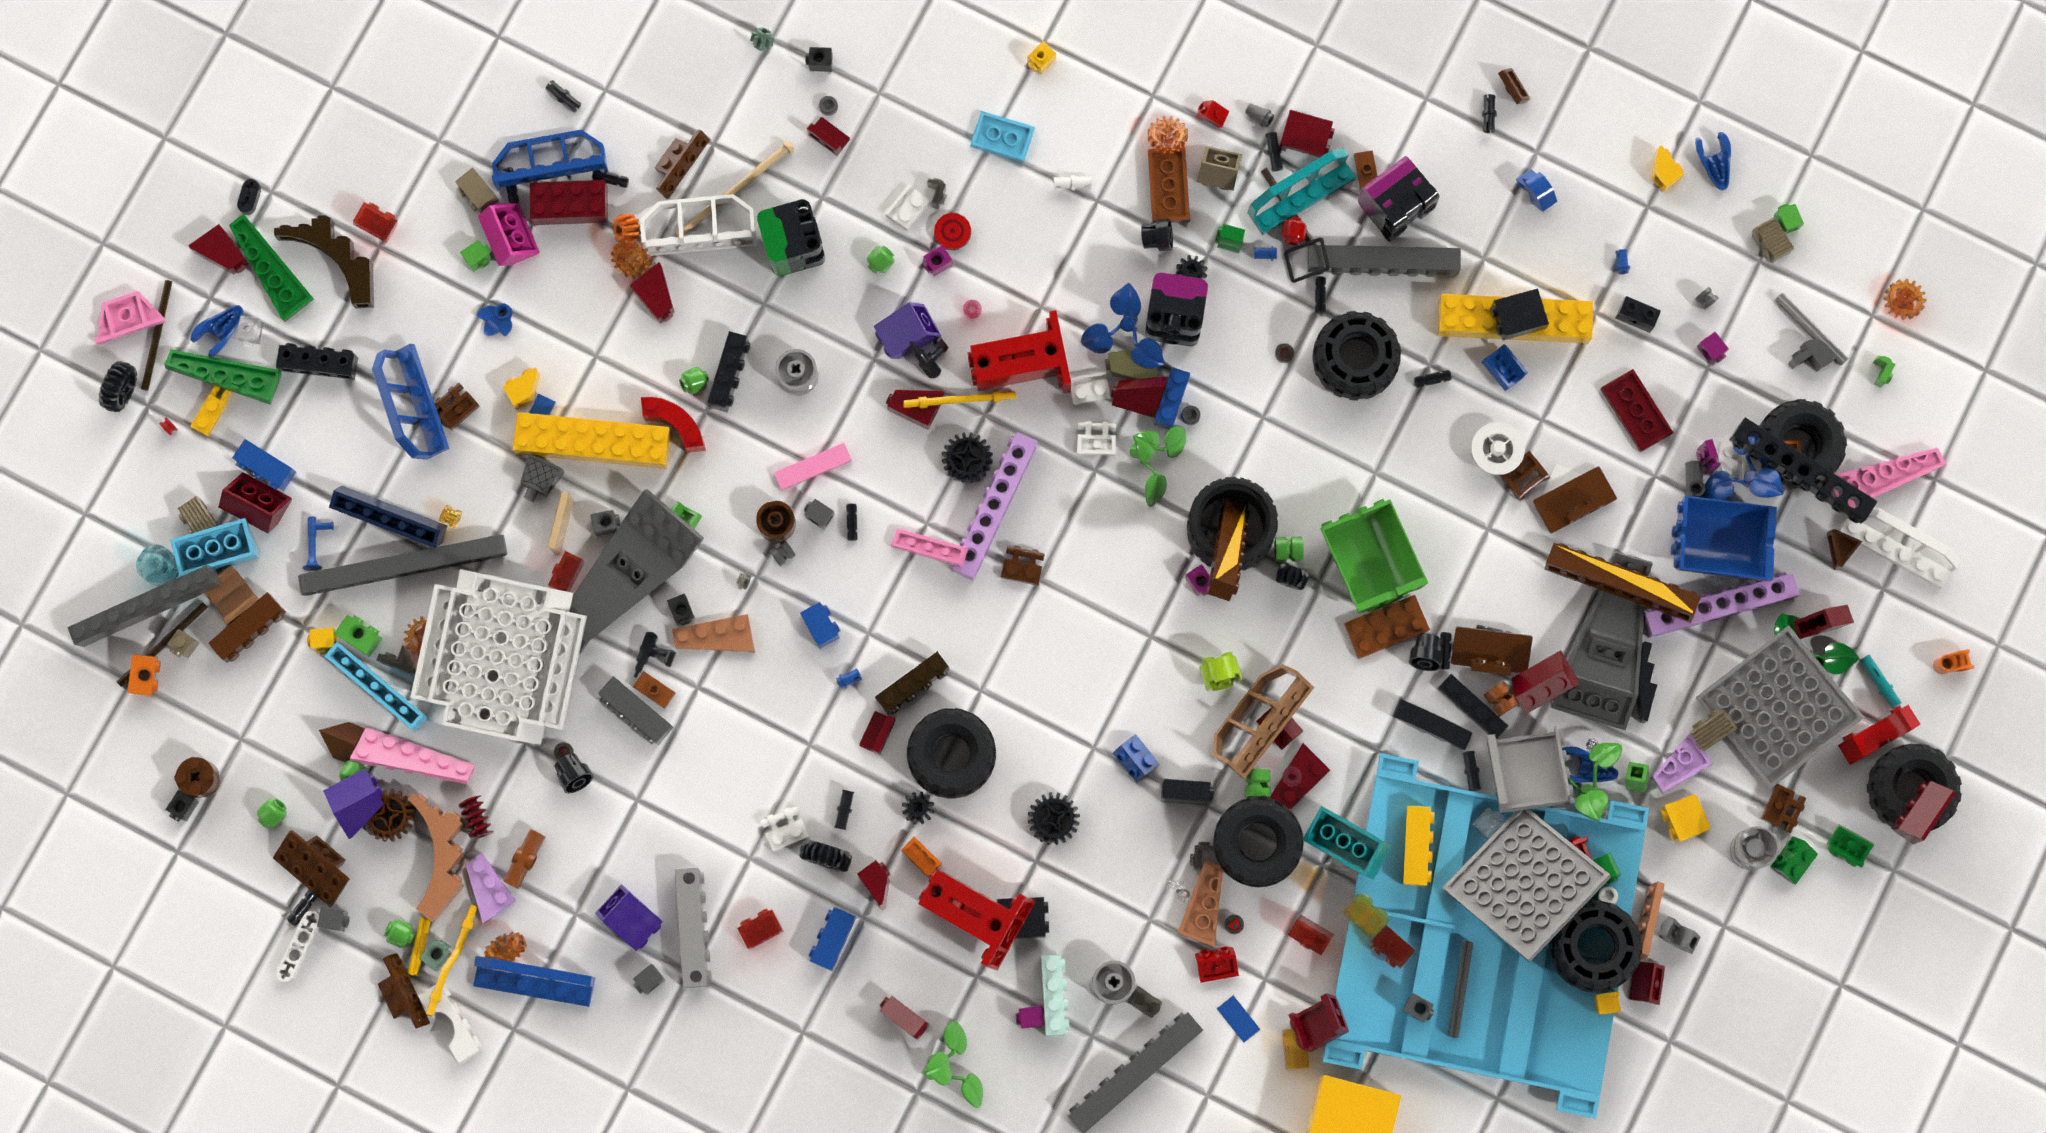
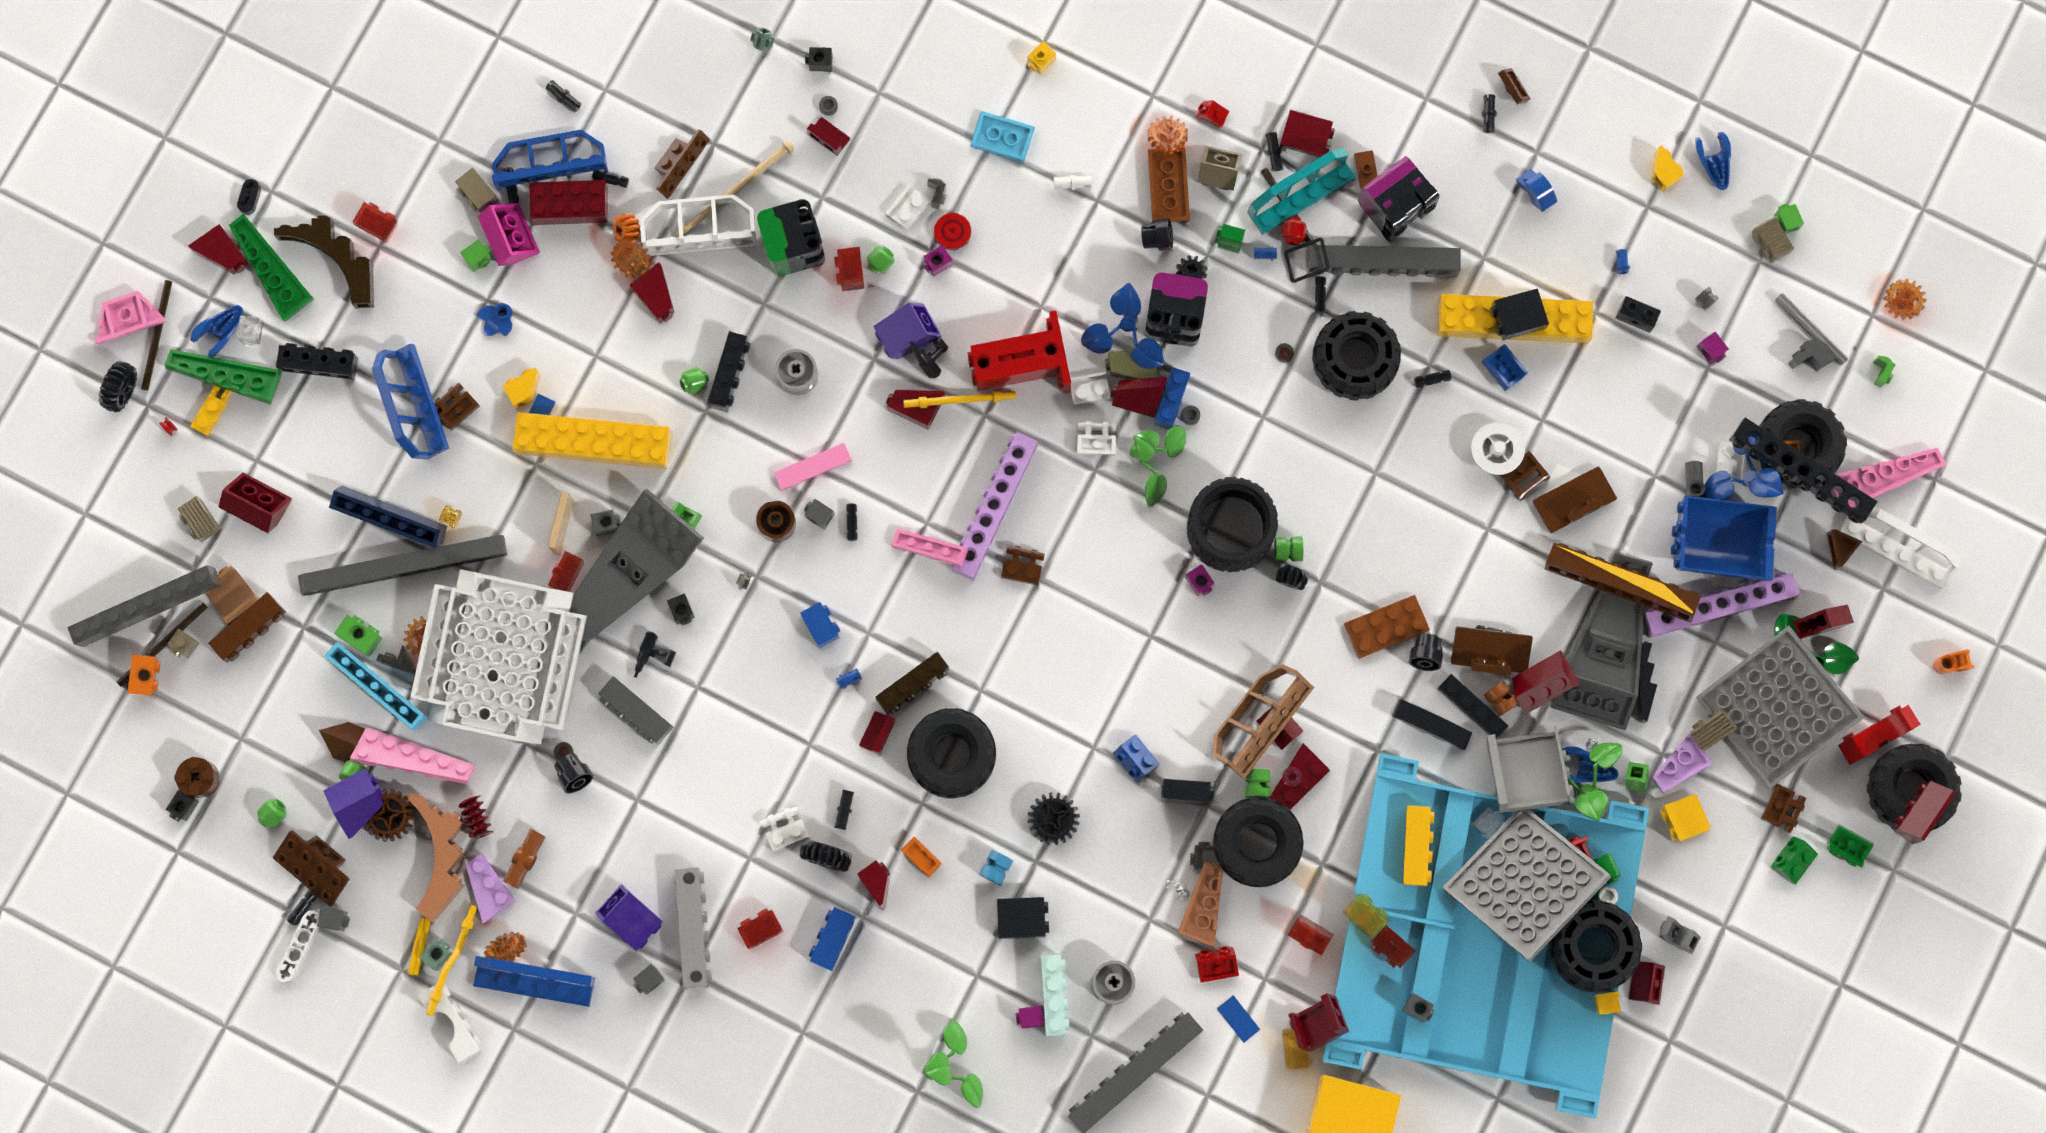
clear light blue brick [136,545,179,587] -> none
medium azure slope [170,518,260,577] -> none
blue brick [232,439,296,491] -> none
blue piece [302,516,334,571] -> none
yellow brick [307,628,338,654] -> none
reddish brown bracket [378,953,430,1029] -> none
bright green head [384,919,415,948] -> none
dark grey torso [520,453,565,503] -> none
dark orange plate [633,671,676,709] -> none
red brick [641,397,706,453] -> none
nougat wing [672,614,755,653] -> none
dark grey wheel [770,540,796,566] -> none
slope [879,995,929,1040] -> none
black gear [902,792,934,825] -> none
red brick [918,870,1036,971] -> none
black gear [942,432,993,484] -> none
clear pink plate [963,300,982,319] -> none
clear smoke bracket [1127,986,1162,1018] -> none
lime brick [1199,652,1243,691] -> none
reddish brown brick [1207,496,1250,602] -> none
clear smoke tile [1224,914,1244,935] -> none
dark grey cone [1245,104,1274,127] -> none
teal brick [1303,806,1392,880] -> none
bright green cylinder [1320,499,1428,614] -> none
black axle [1440,632,1452,670] -> none
dark grey axle [1448,941,1473,1038] -> none
black pin [1462,751,1481,791] -> none
dark red tile [1600,369,1674,453] -> none
nougat wing [1637,881,1665,960] -> none
magenta plate [1696,439,1721,475] -> none
light grey wheel [1730,826,1779,870] -> none
teal pin [1859,654,1902,709] -> none
none -> clear red brick [834,247,865,291]
none -> dark azure wheel [979,850,1013,885]

